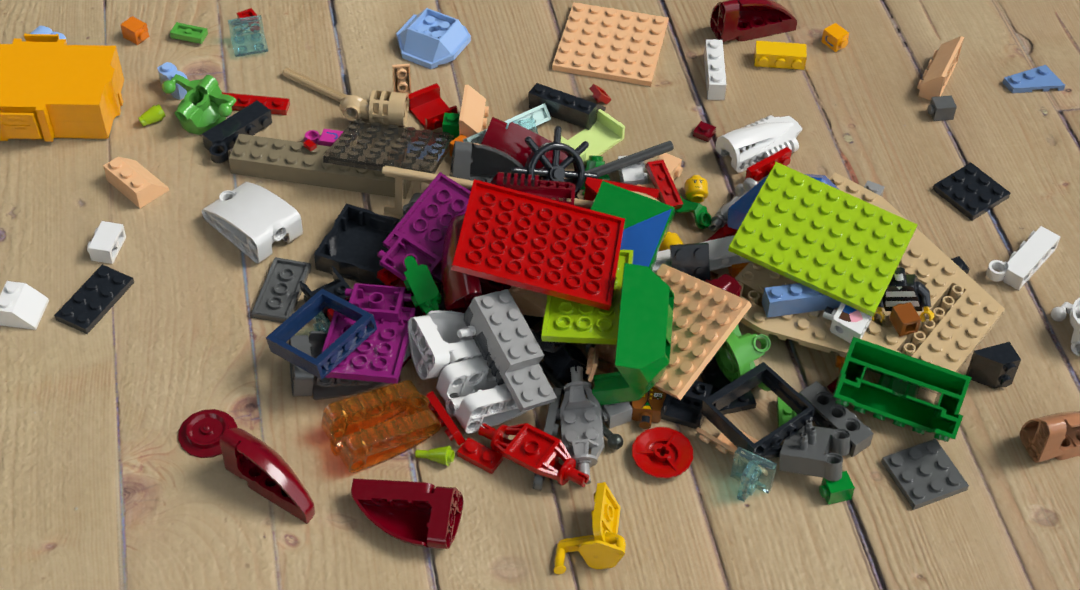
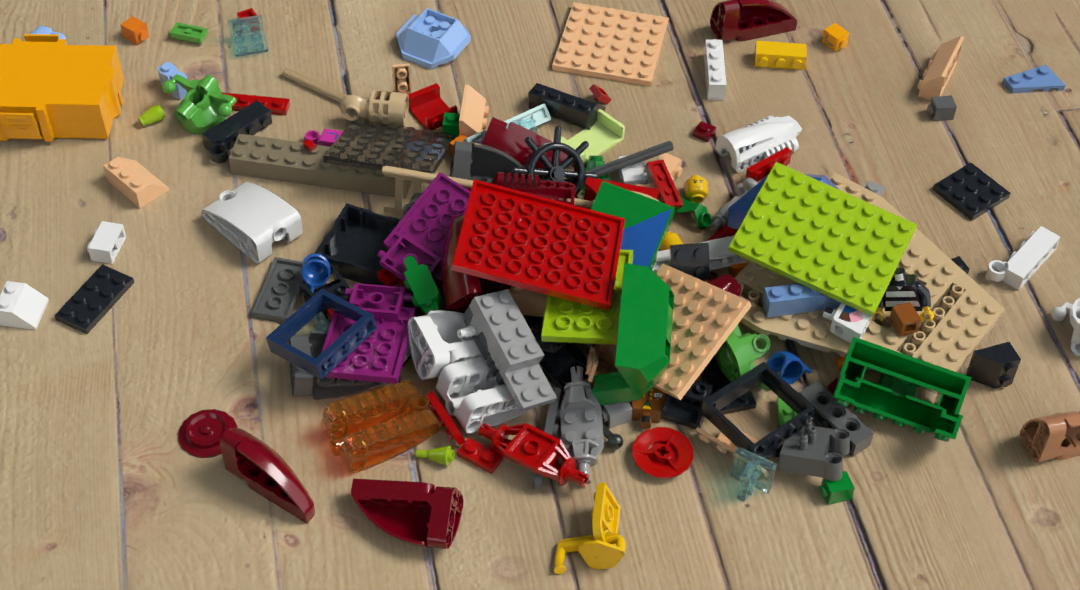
dark grey plate [881,438,969,510] -> none
none -> blue piece [301,253,331,293]
none -> blue piece [766,351,813,384]

